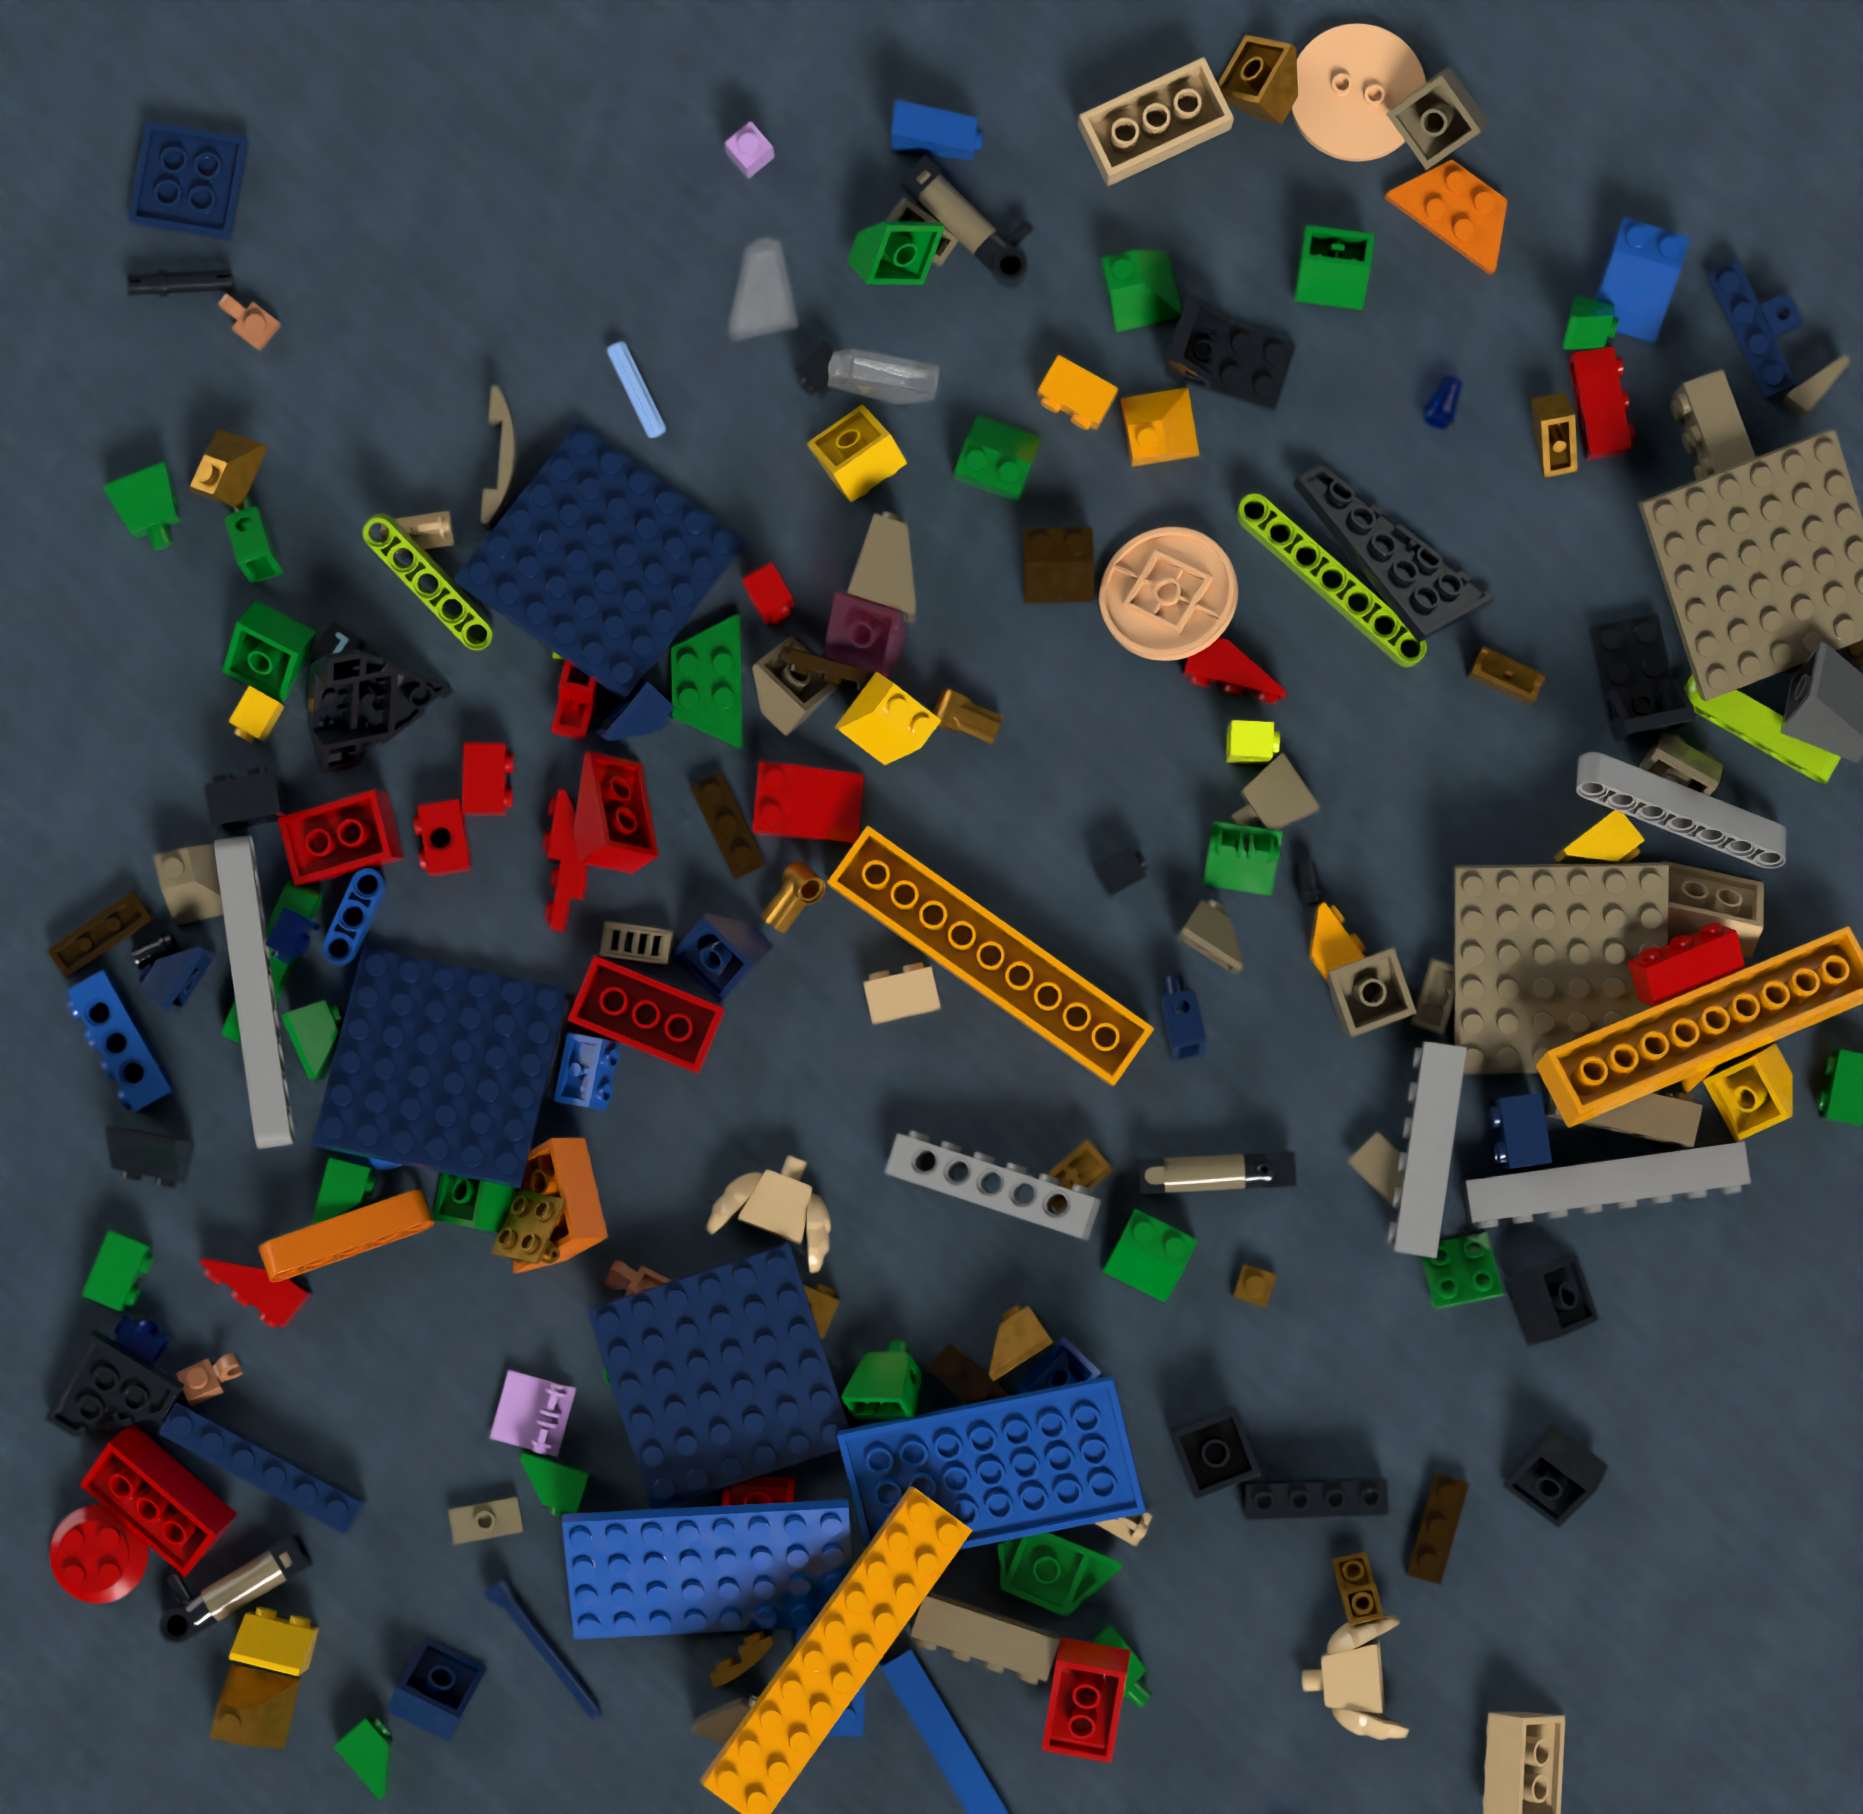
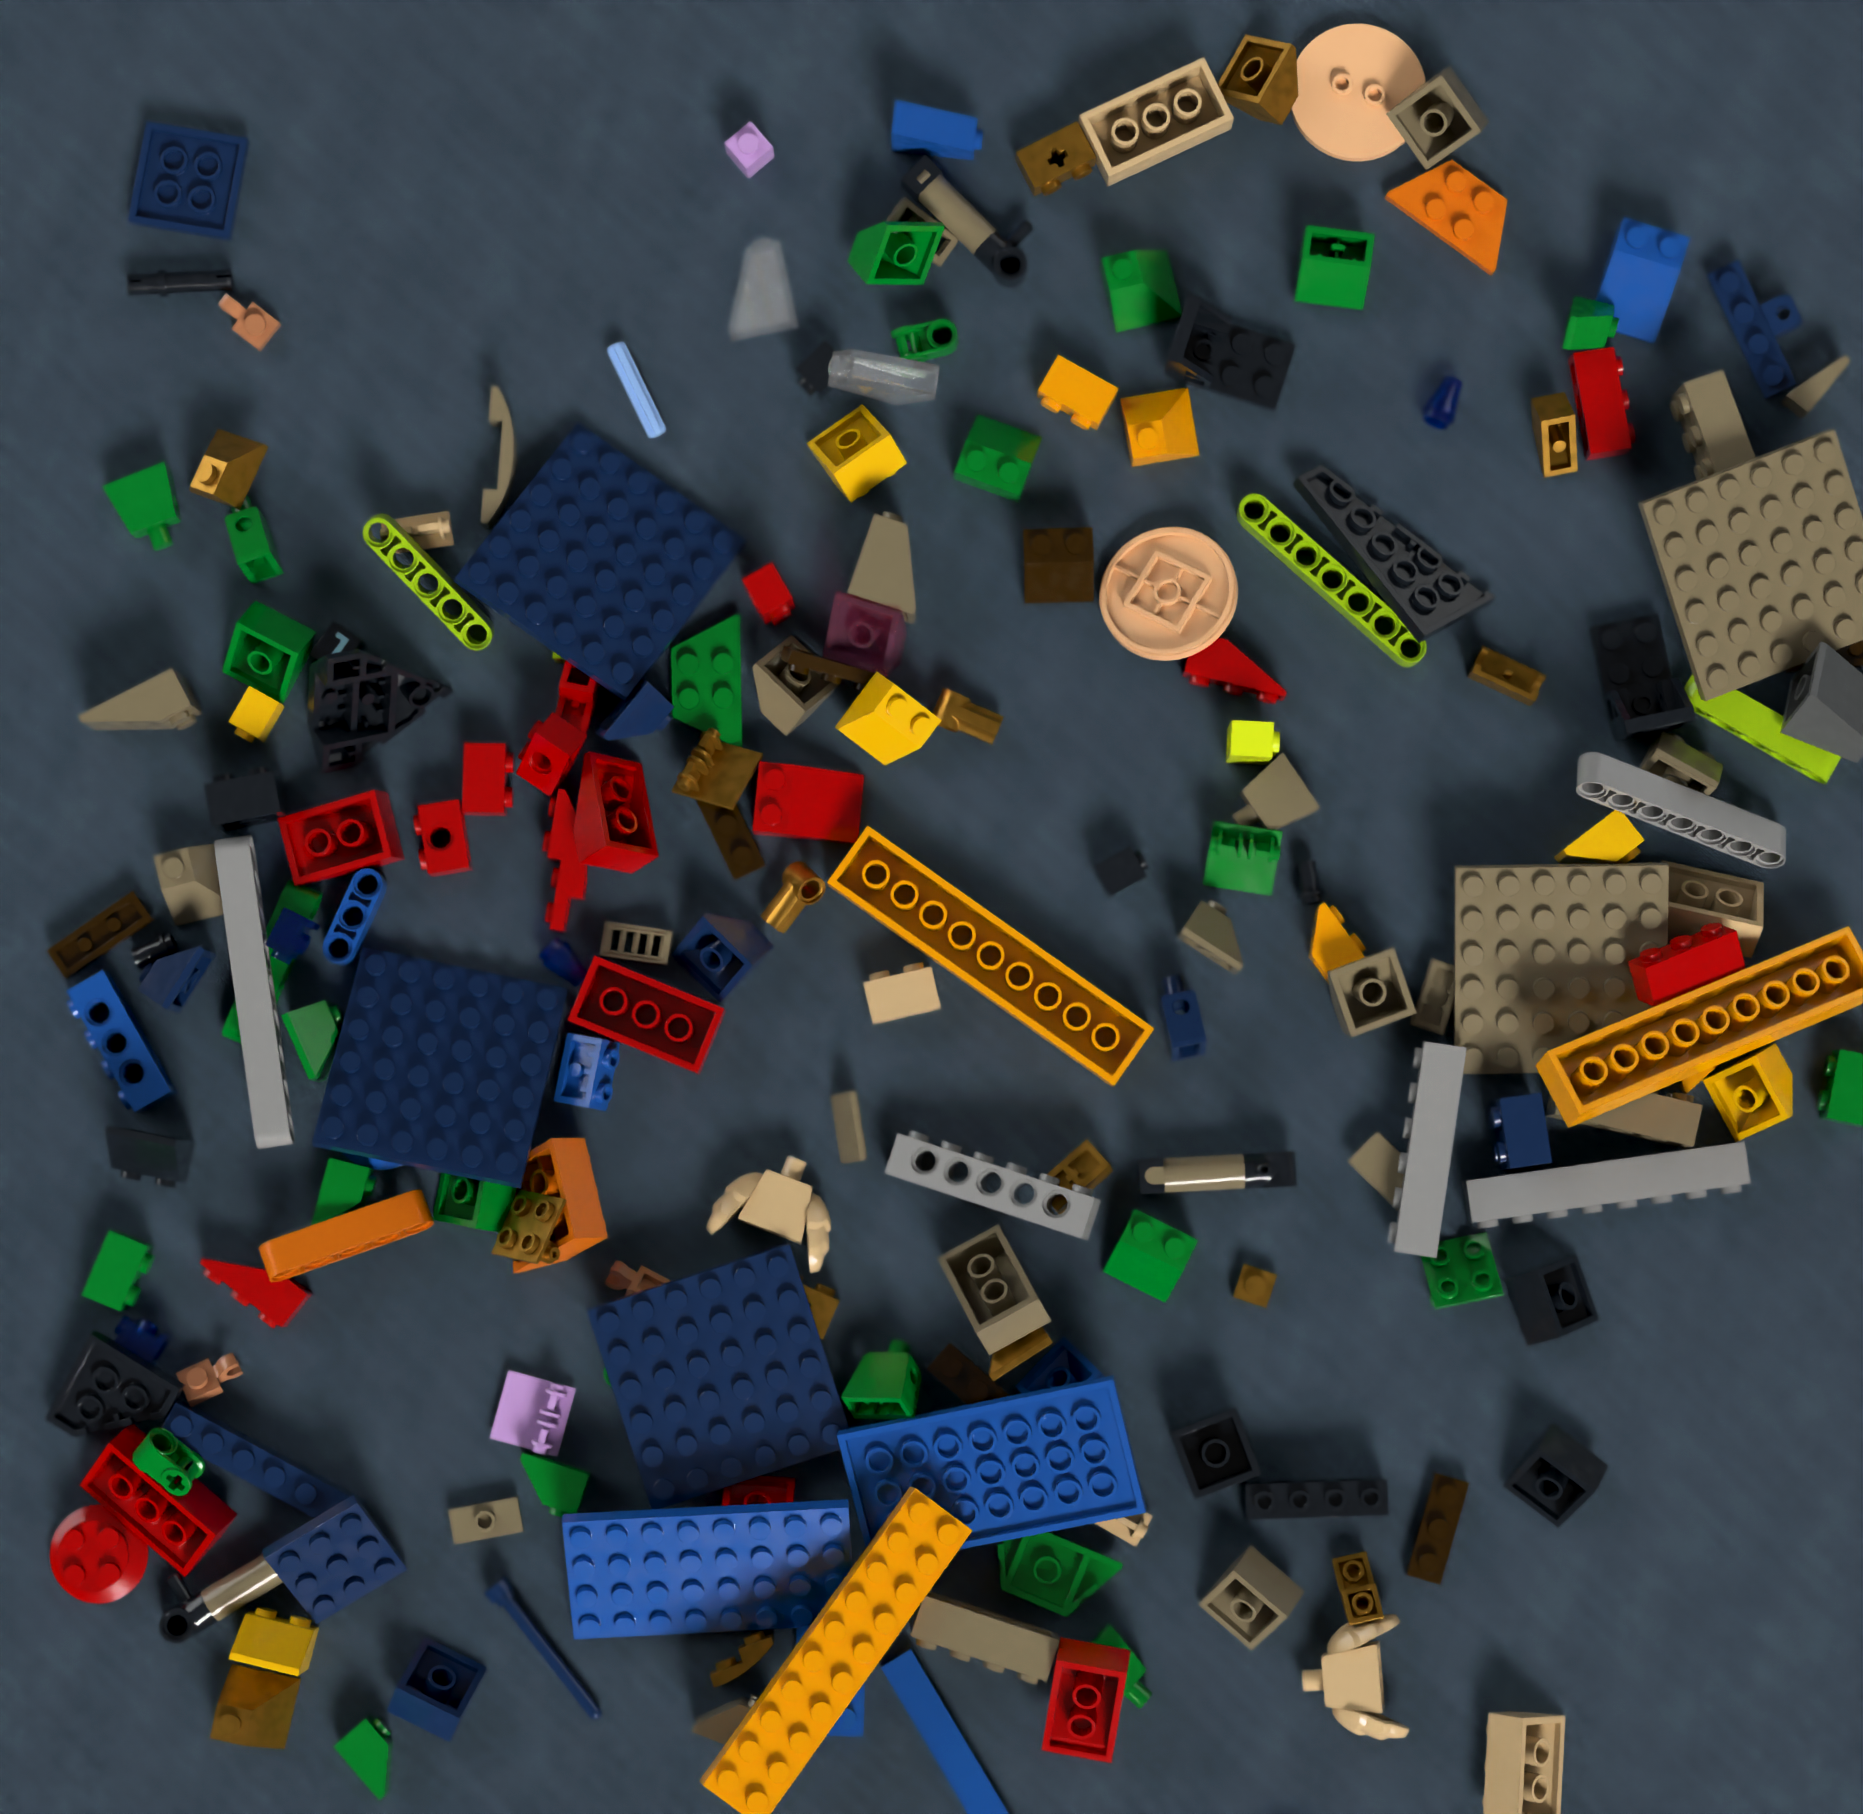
none -> dark tan slope [78,668,203,730]
none -> green piece [132,1427,205,1496]
none -> dark blue plate [262,1495,408,1624]
none -> red brick [516,712,587,797]
none -> clear blue cone [538,936,588,987]
none -> pearl gold hinge [671,728,764,810]
none -> dark tan slope [831,1090,867,1164]
none -> green piece [890,319,959,367]
none -> dark tan brick [937,1224,1051,1355]
none -> pearl gold brick [1015,121,1096,196]
none -> dark tan slope [1198,1545,1305,1651]

